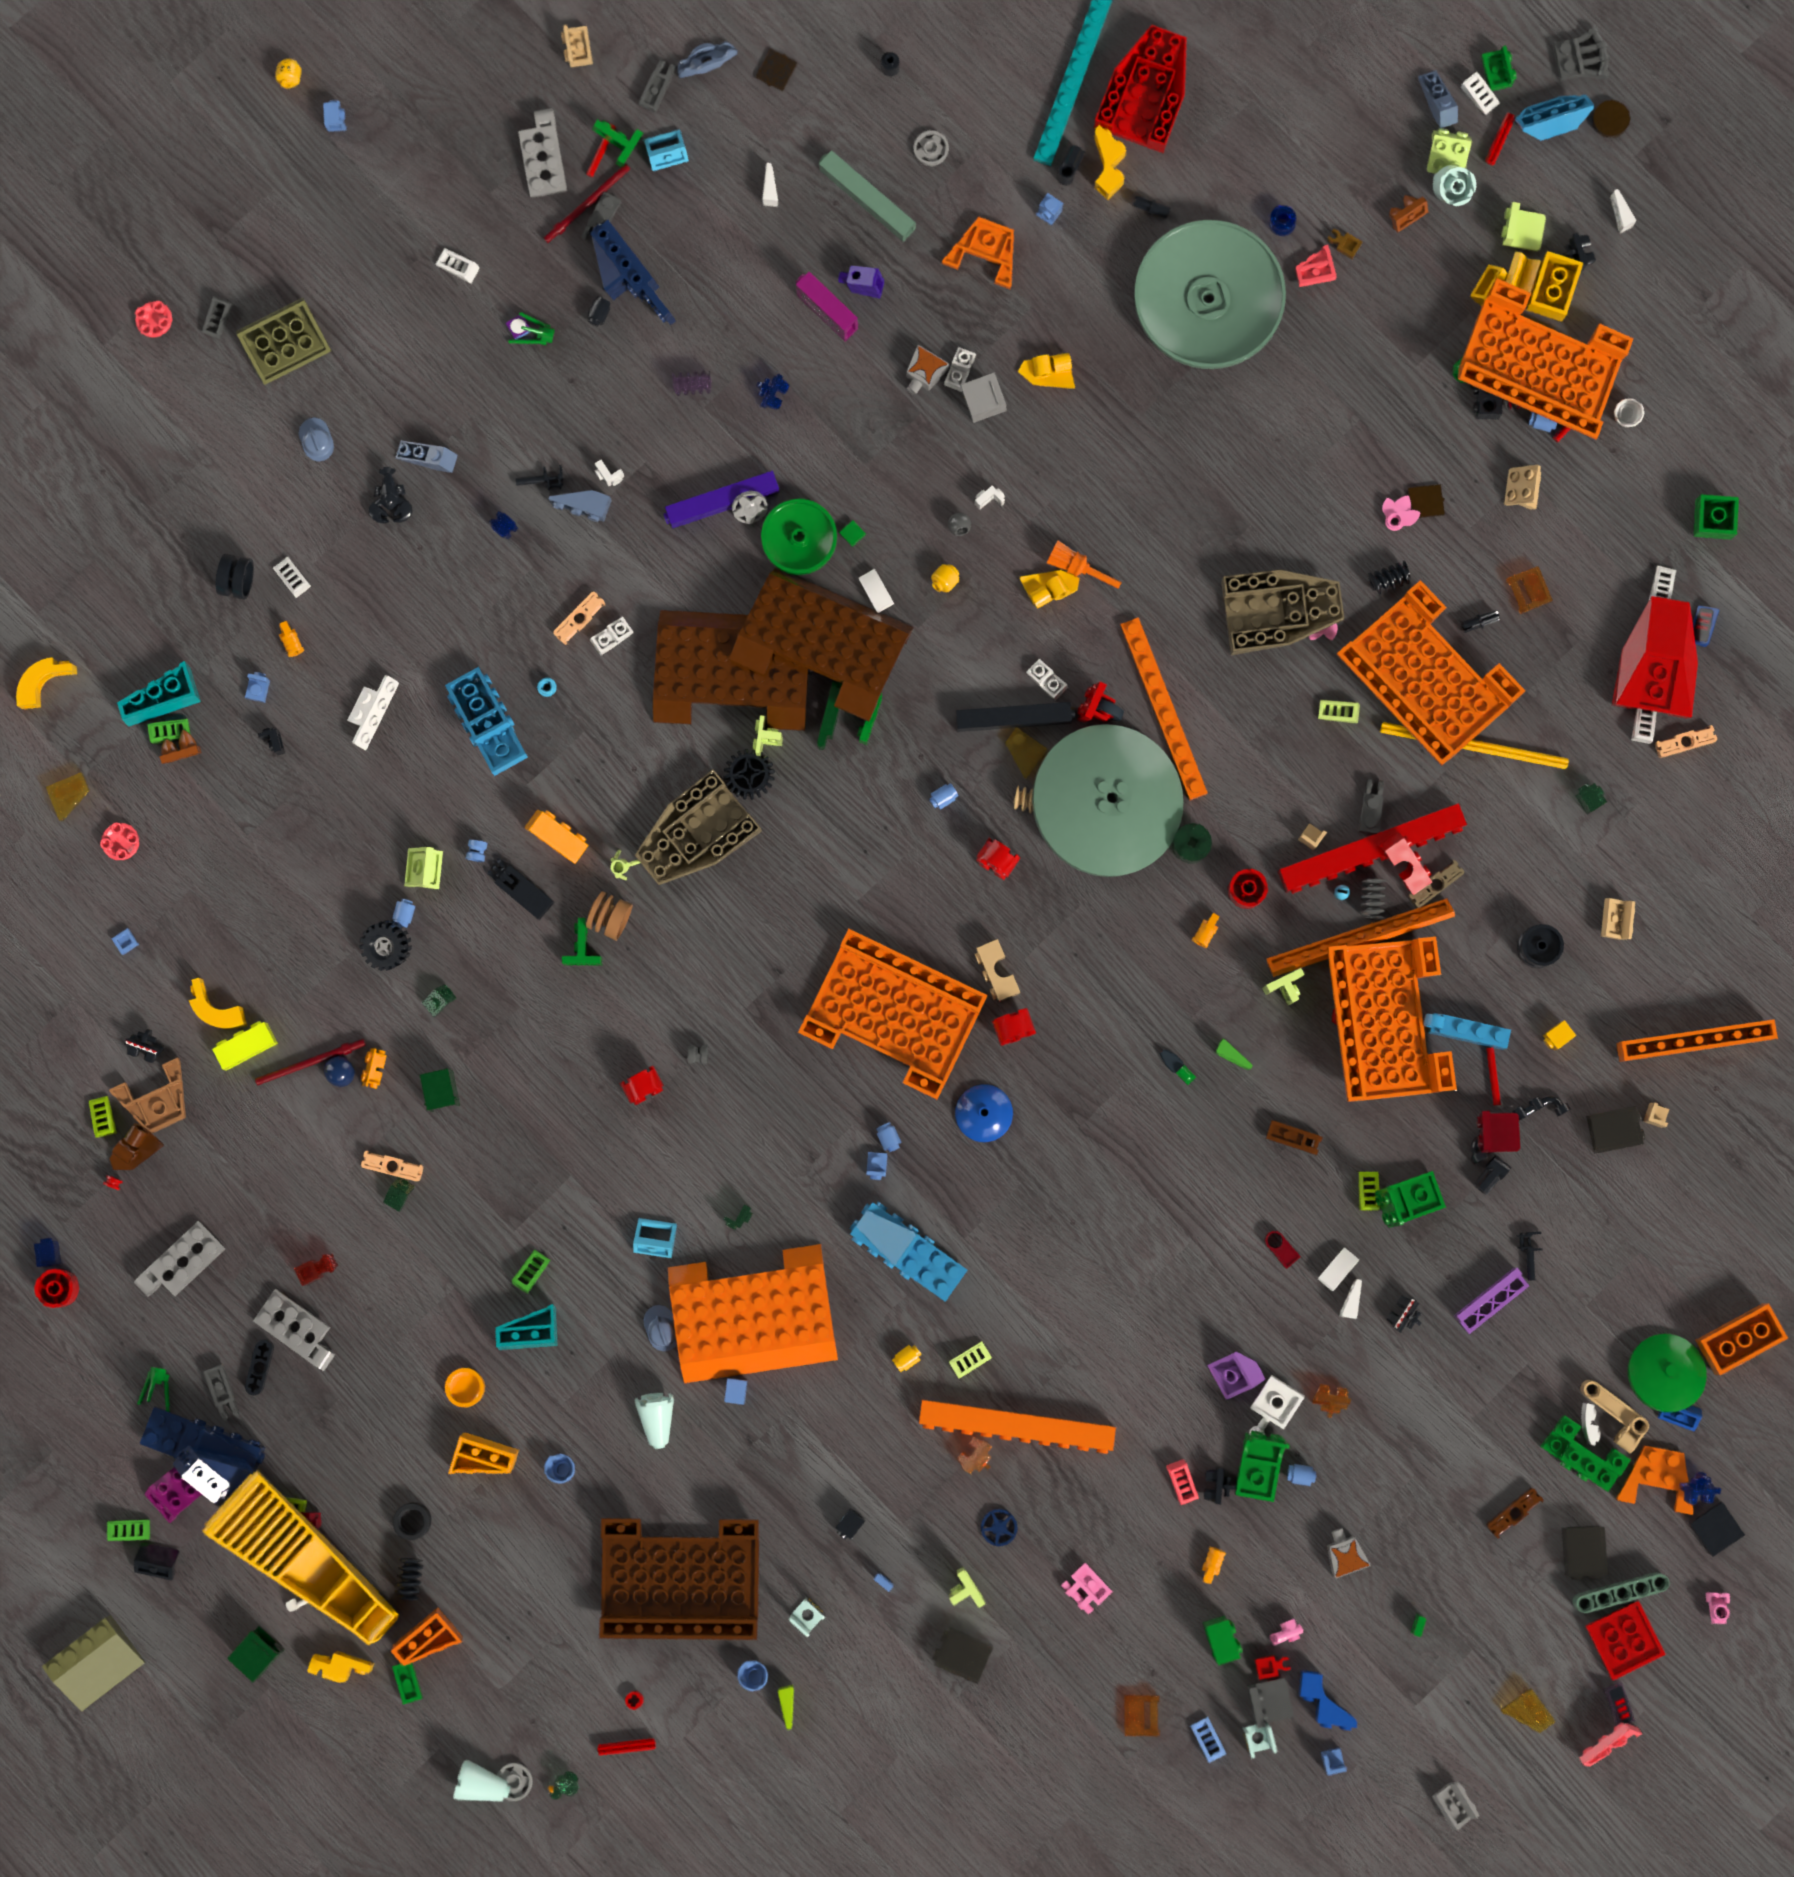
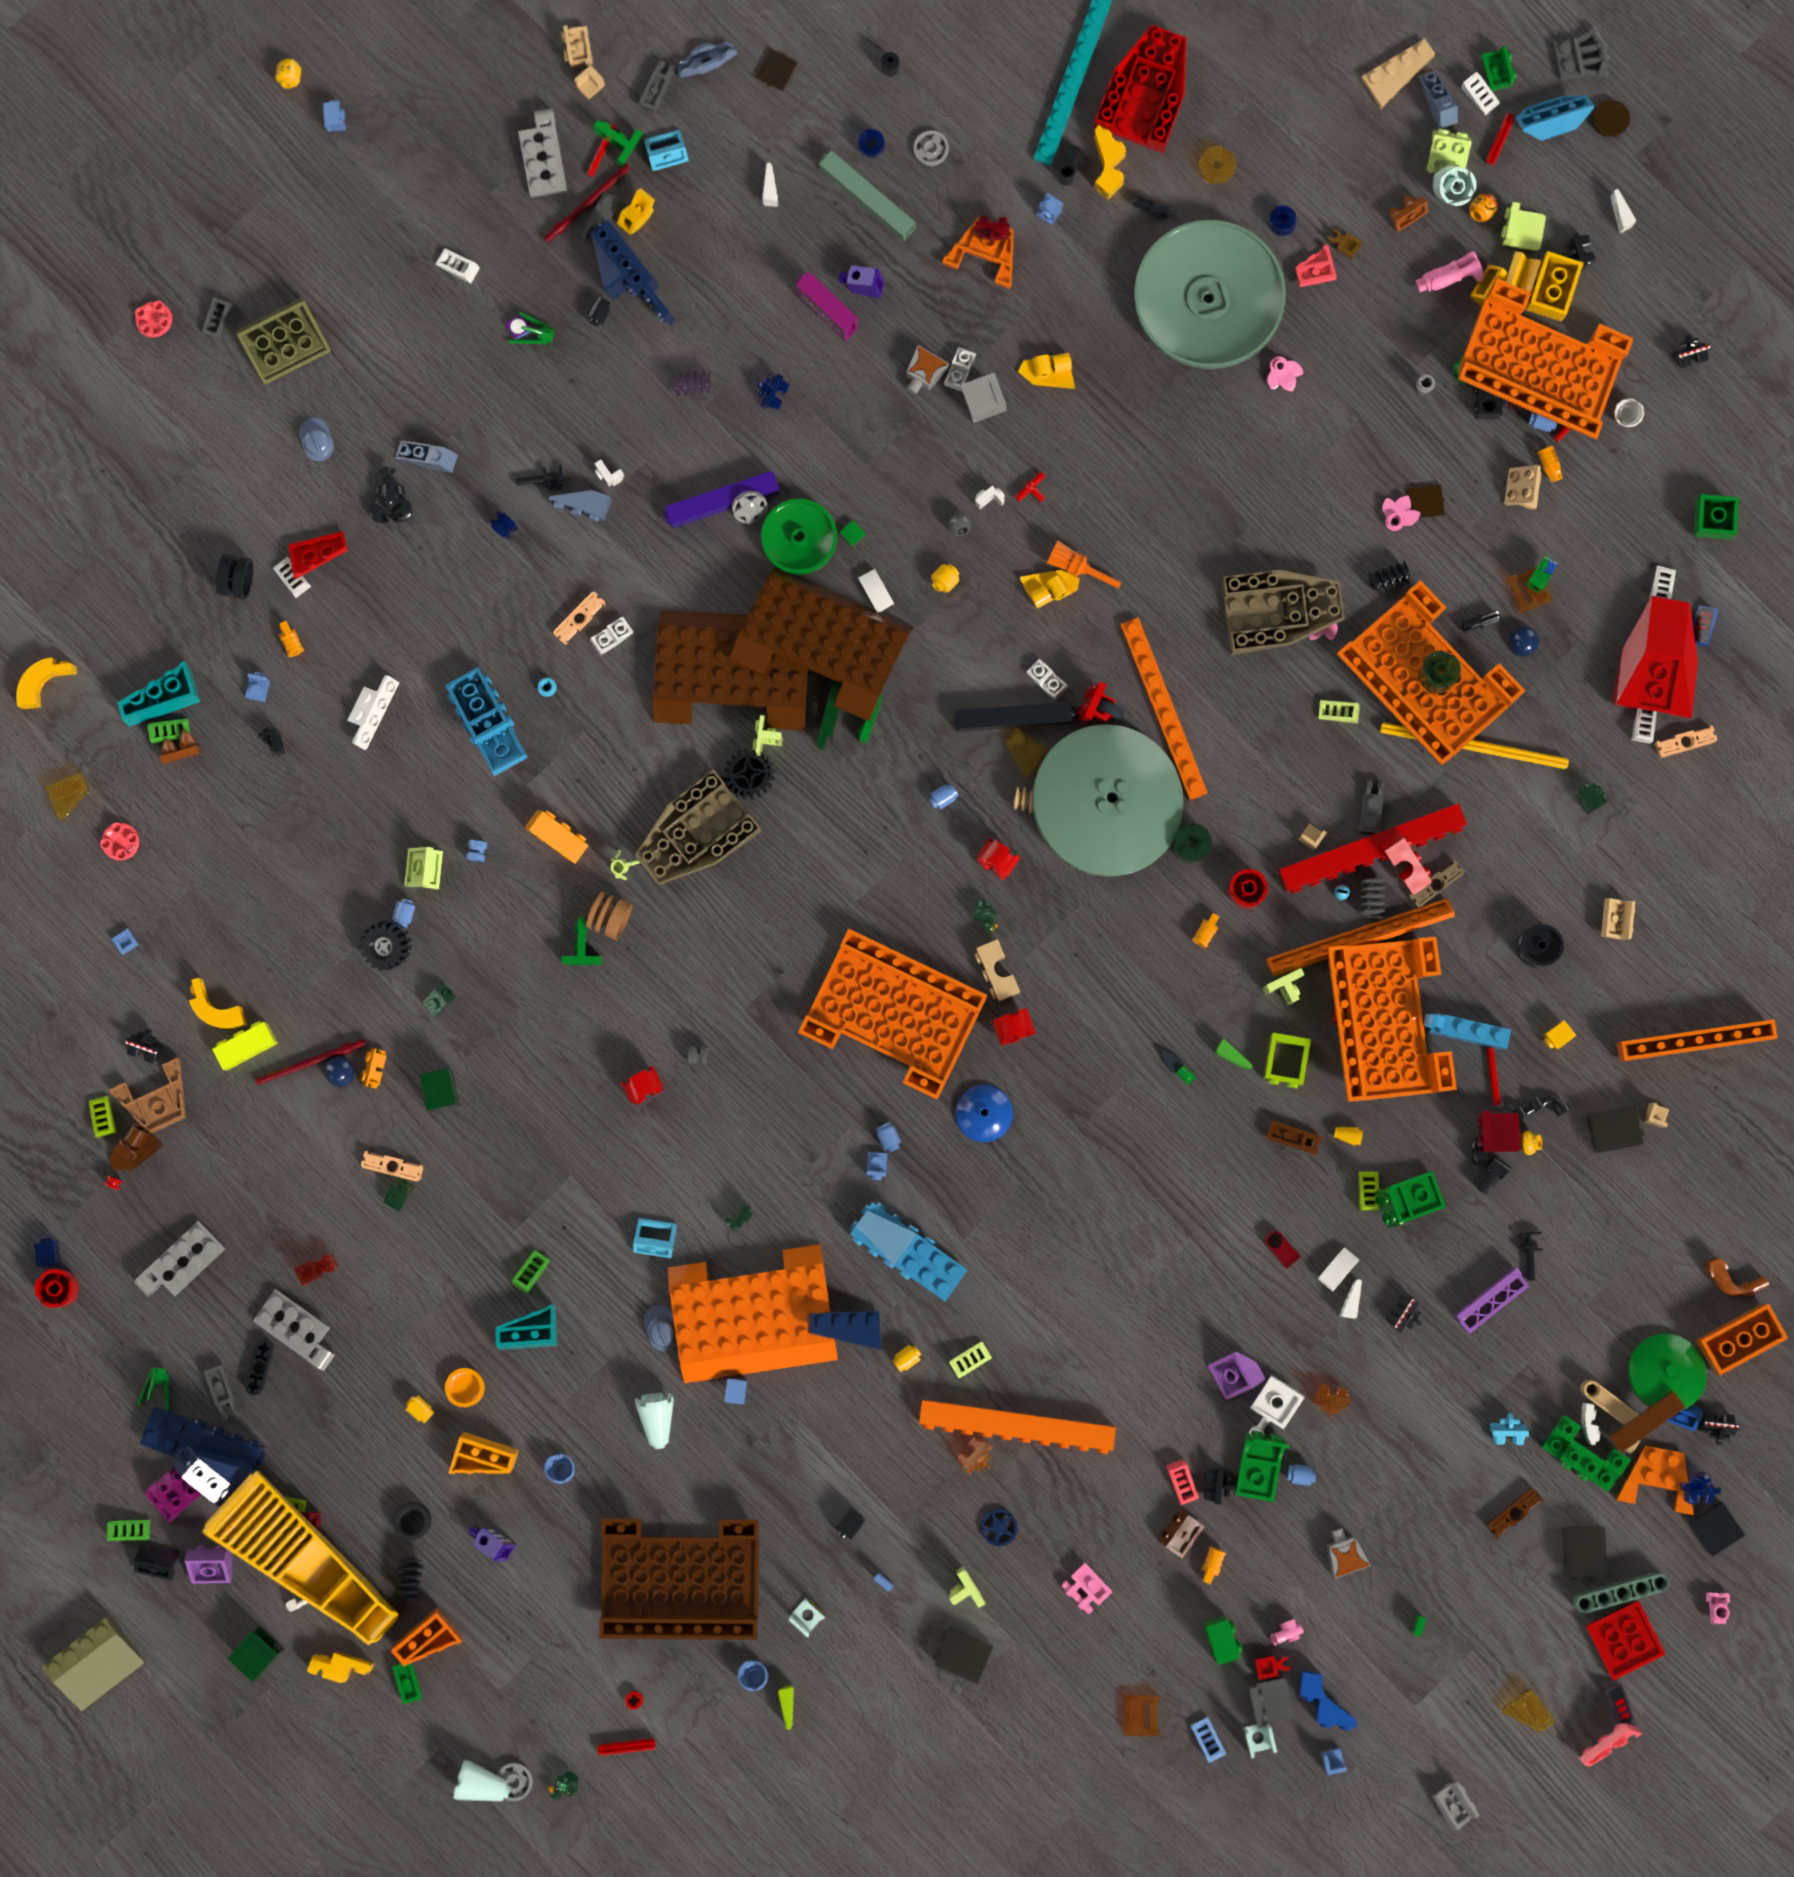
black hinge [487,859,555,921] -> none
none -> medium lavender brick [185,1545,232,1584]
none -> red wing [288,531,348,580]
none -> yellow brick [405,1395,434,1424]
none -> dark purple torso [468,1524,516,1561]
none -> tan panel [574,65,605,99]
none -> yellow brick [617,188,655,235]
none -> dark blue wing [808,1311,881,1350]
none -> clear blue wheel [858,129,885,158]
none -> clear green animal [973,901,998,934]
none -> dark red hips [975,215,1010,246]
none -> red piece [1015,472,1045,502]
none -> reddish brown bracket [1158,1509,1205,1559]
none -> clear yellow plate [1198,146,1236,185]
none -> lime window [1263,1033,1311,1089]
none -> bright pink plate [1267,356,1303,392]
none -> yellow cone [1334,1127,1363,1146]
none -> tan wing [1361,39,1435,109]
none -> bright pink piece [1415,251,1485,292]
none -> light grey cone [1416,374,1435,395]
none -> clear green brick [1419,650,1461,694]
none -> light orange head [1469,193,1498,222]
none -> medium azure hips [1490,1413,1529,1445]
none -> dark blue hair [1508,626,1540,657]
none -> yellow animal [1520,1131,1542,1155]
none -> green leg [1525,555,1559,594]
none -> light orange hinge [1537,446,1563,482]
none -> reddish brown tile [1609,1390,1685,1453]
none -> black hips [1672,334,1711,368]
none -> black hips [1699,1412,1740,1445]
none -> dark orange piece [1705,1258,1769,1297]

